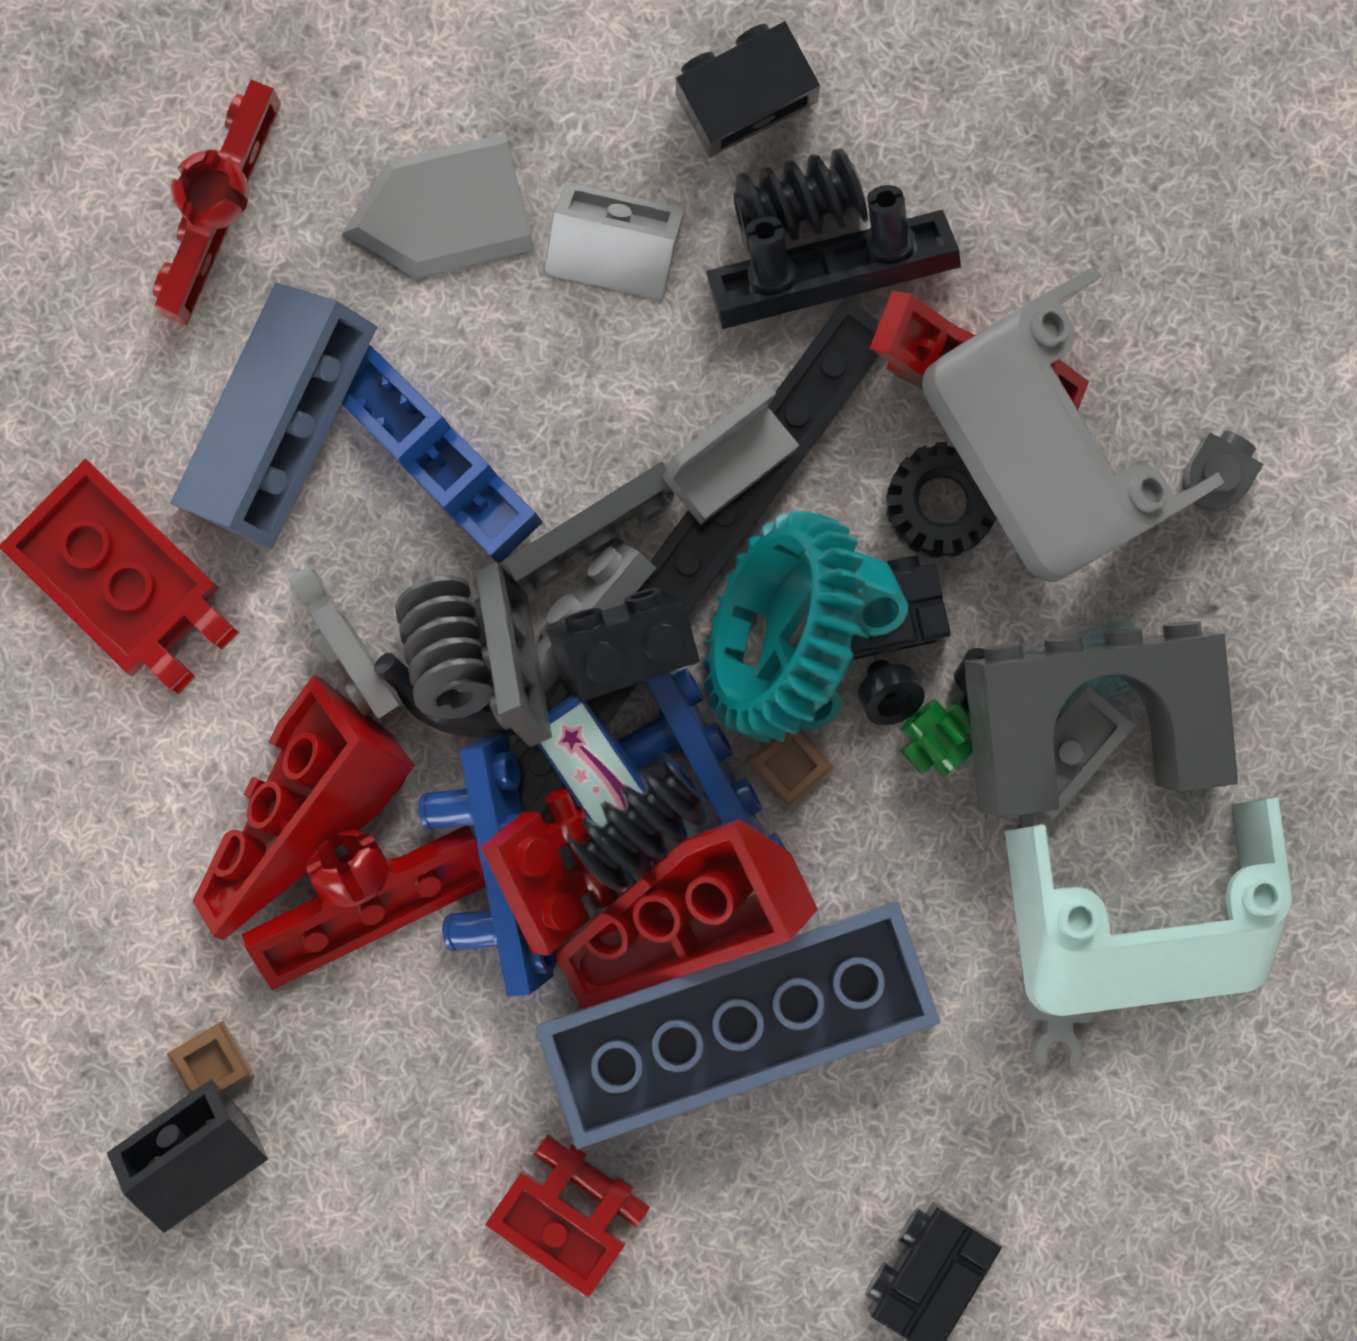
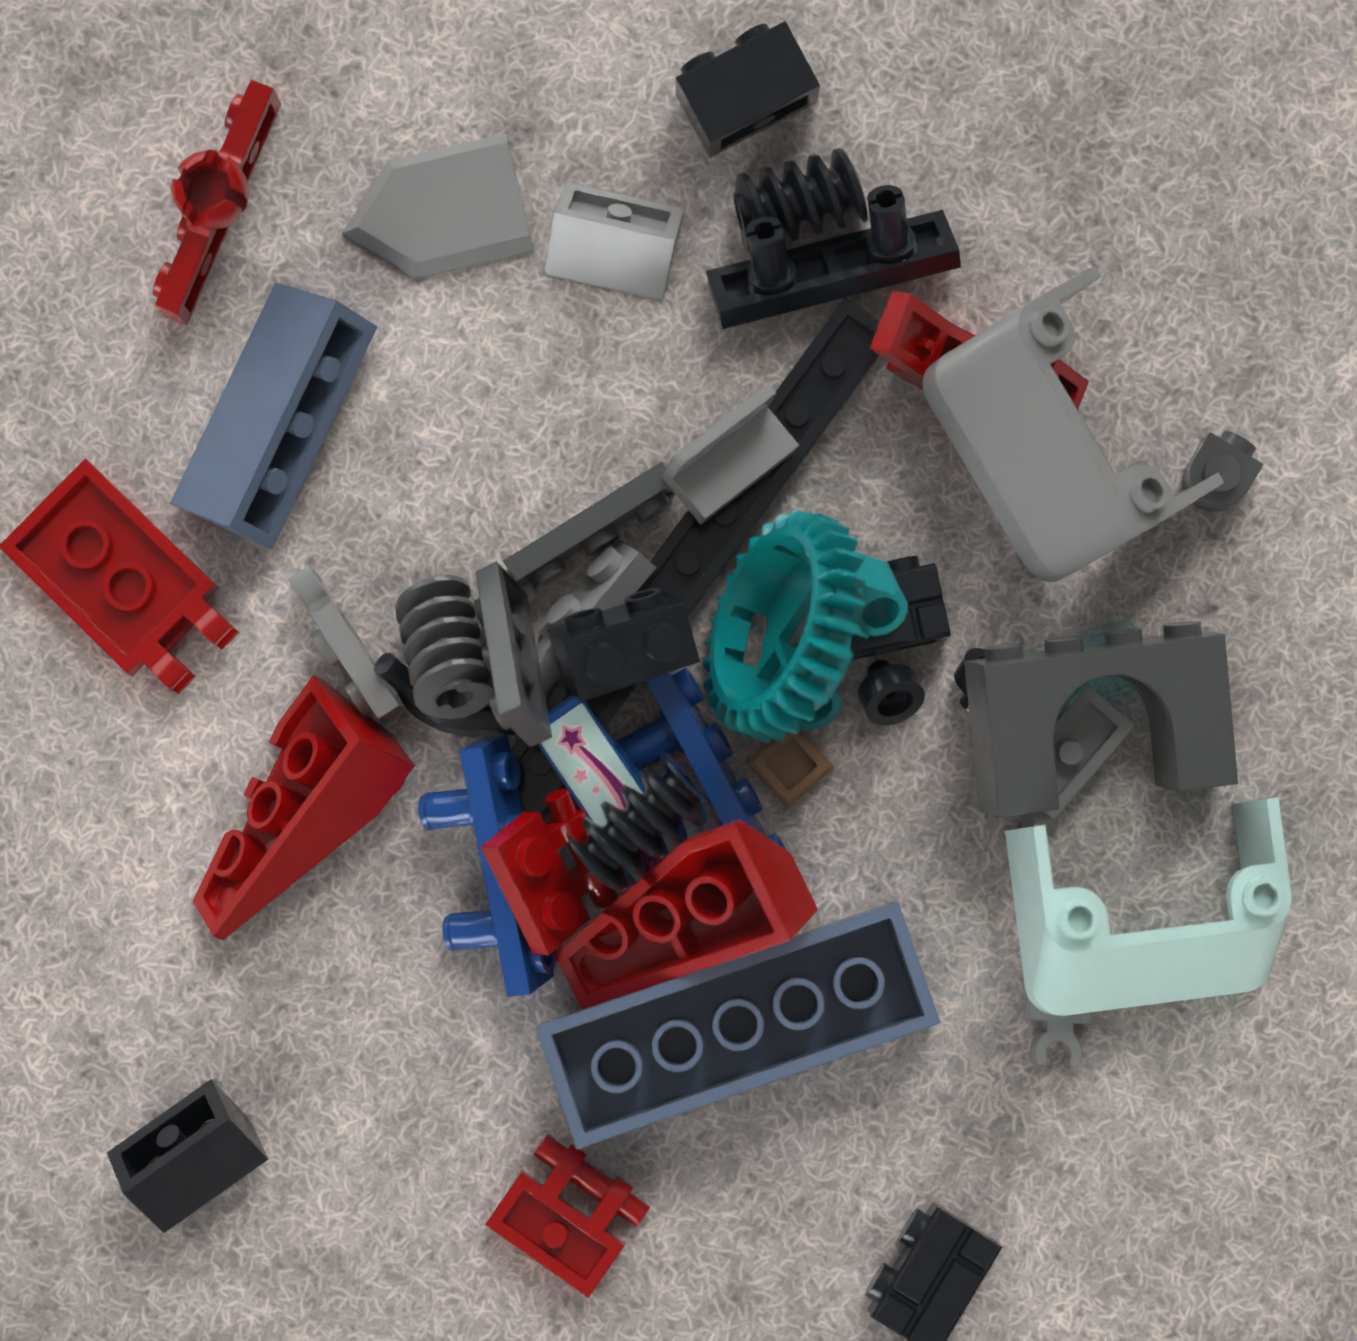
medium nougat tile [167,1021,255,1093] -> none
red plate [242,825,486,990] -> none
blue slope [341,344,543,564] -> none
black tyre [886,442,997,558] -> none
green gear [900,699,973,777] -> none

